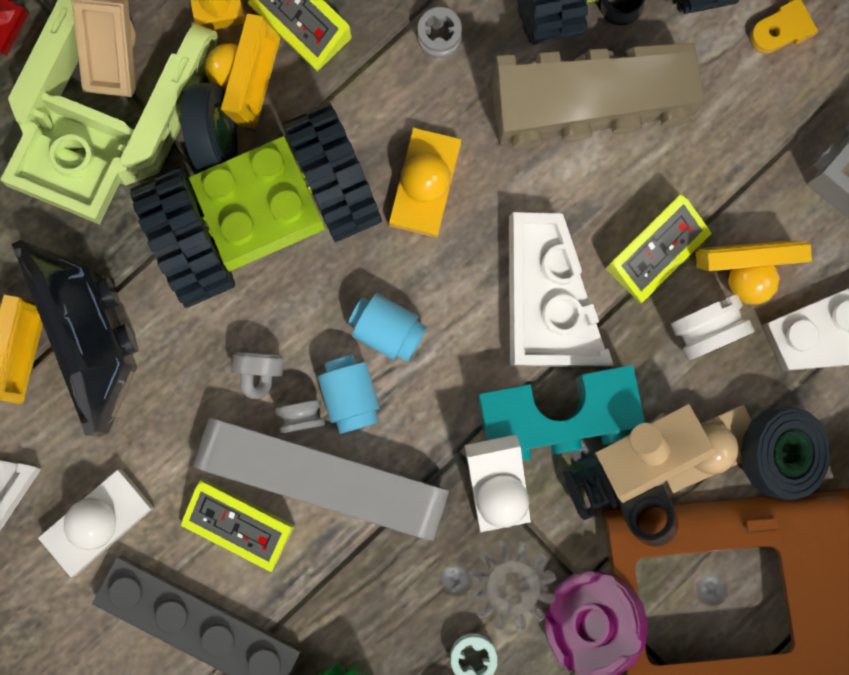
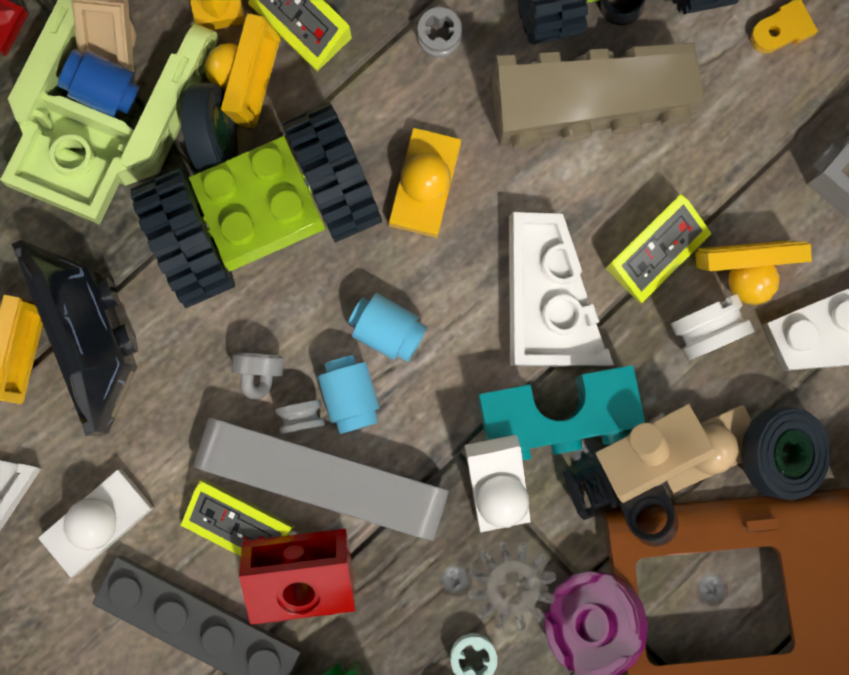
none -> blue brick [57,49,140,118]
none -> red brick [239,528,355,625]

